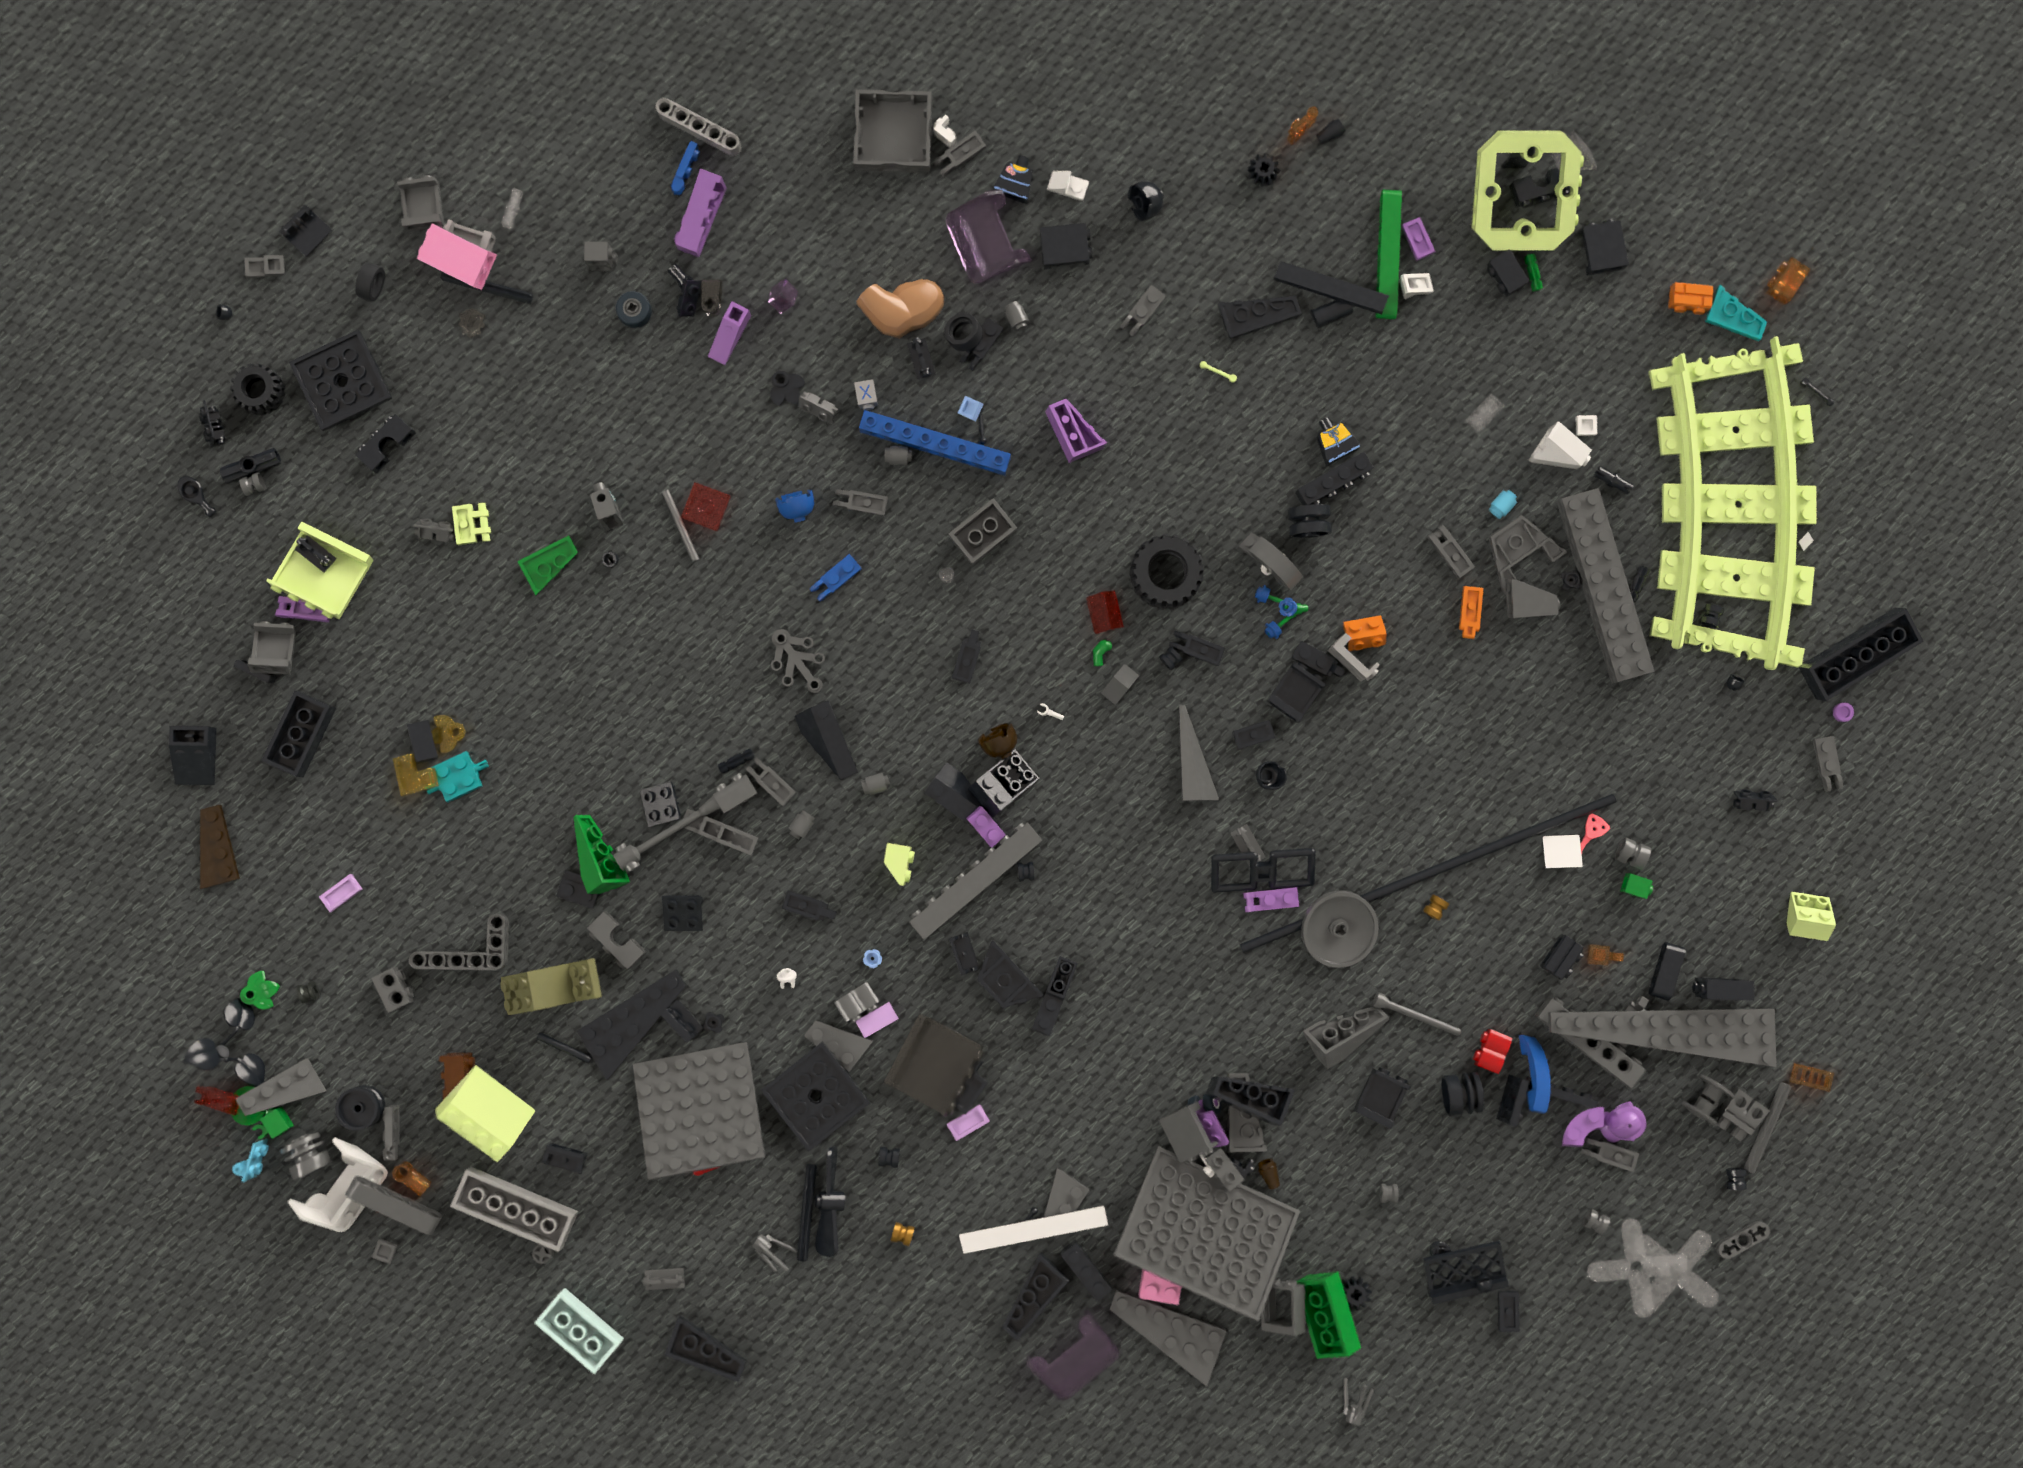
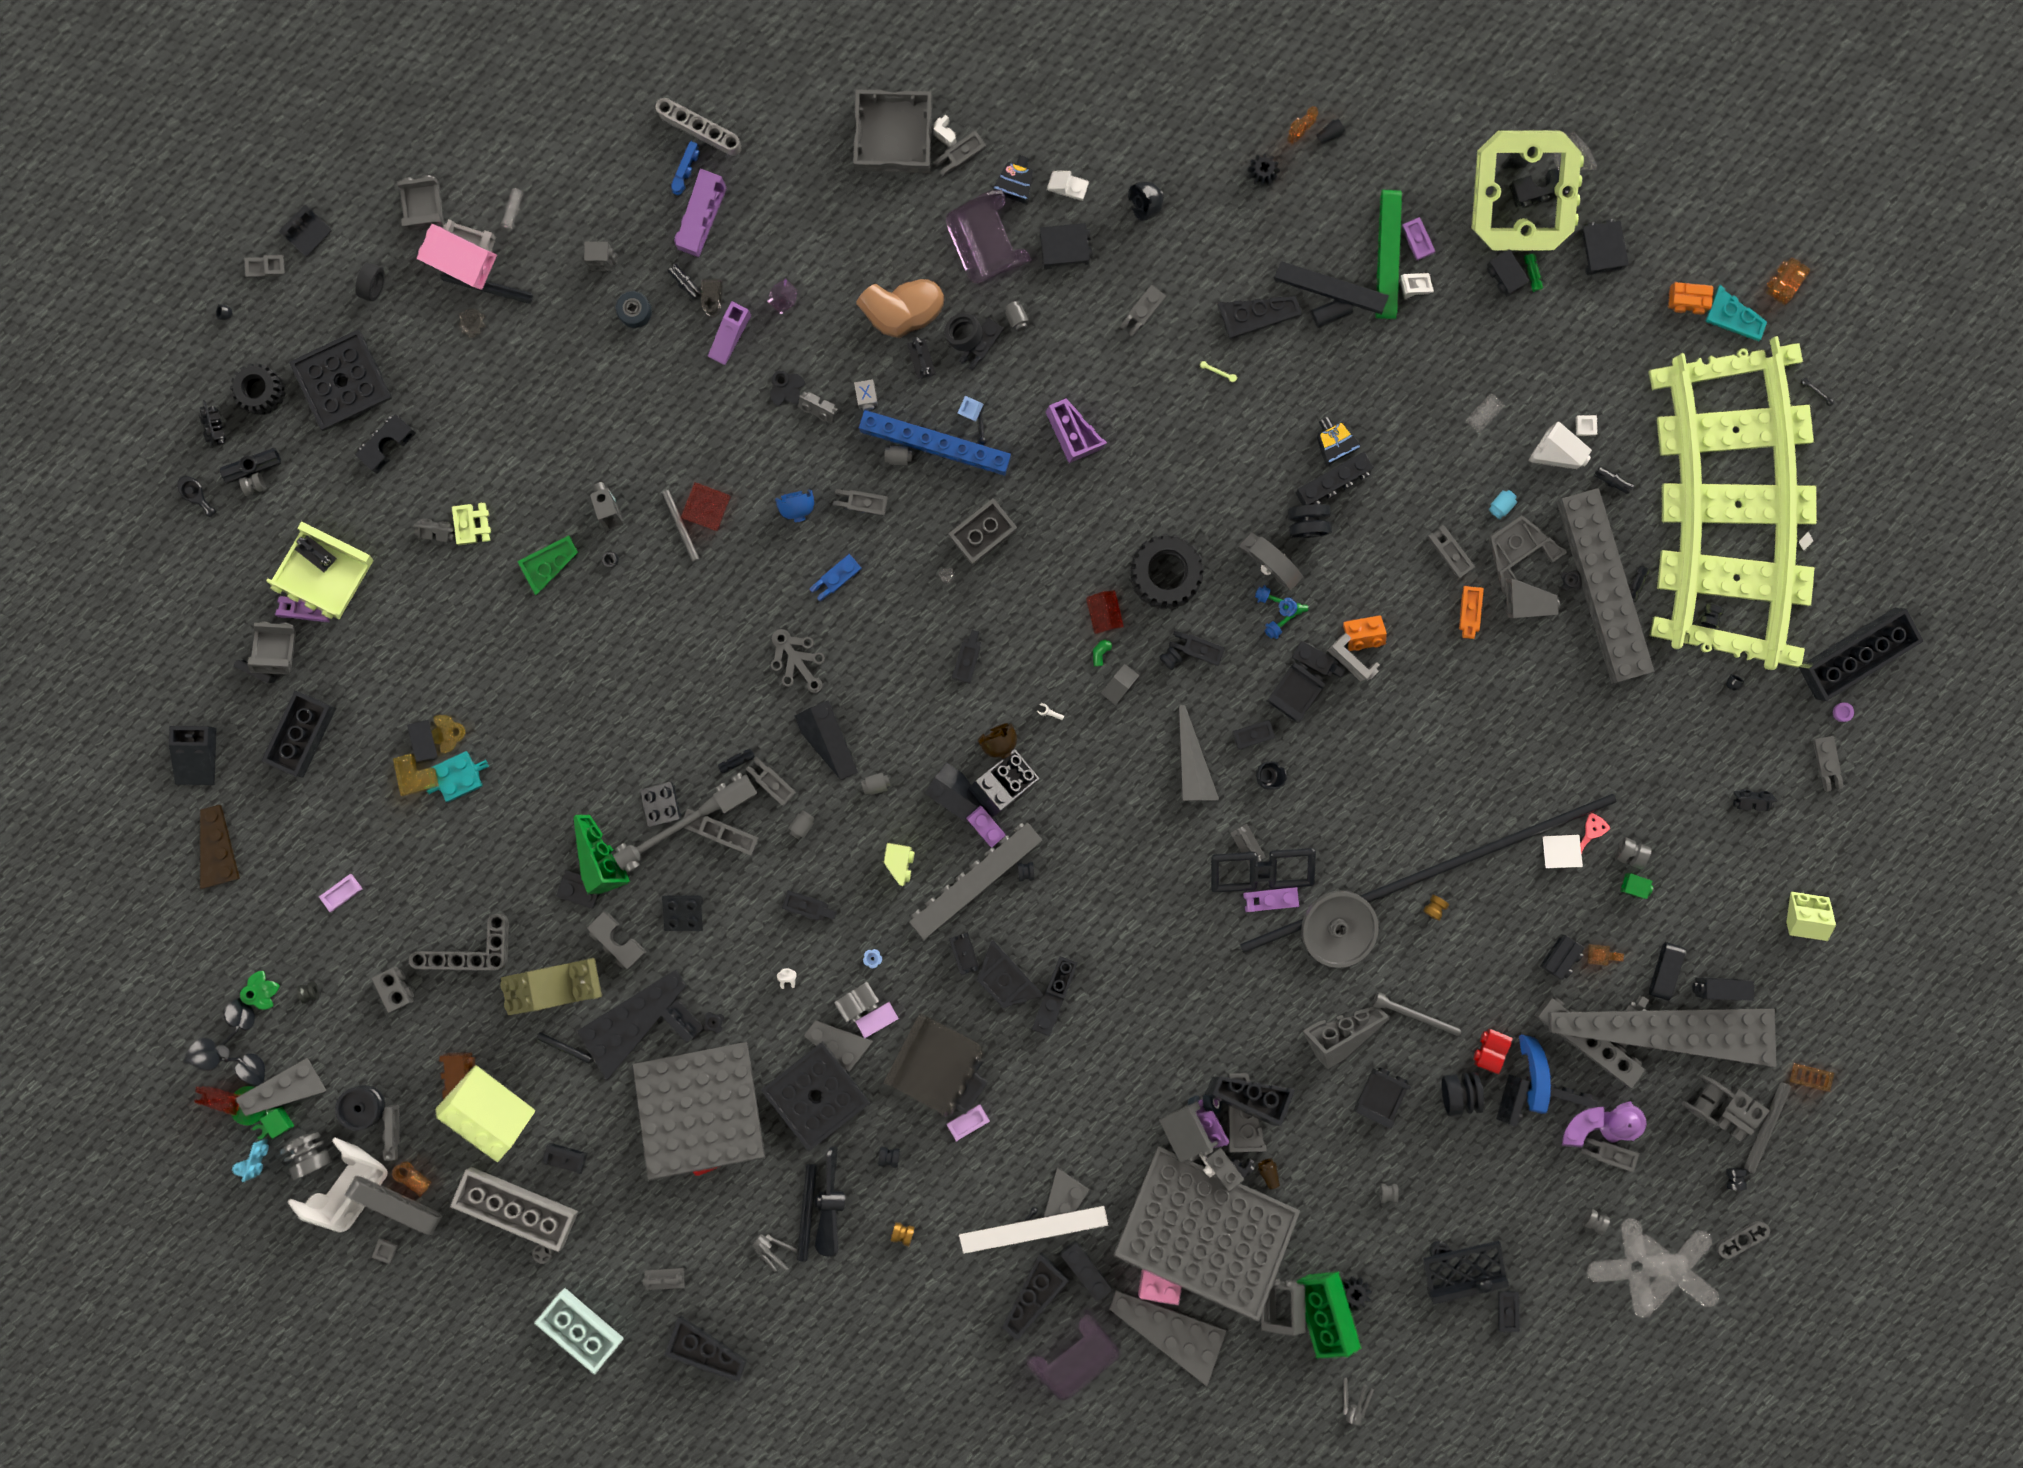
black hinge [676,276,702,317] -> none

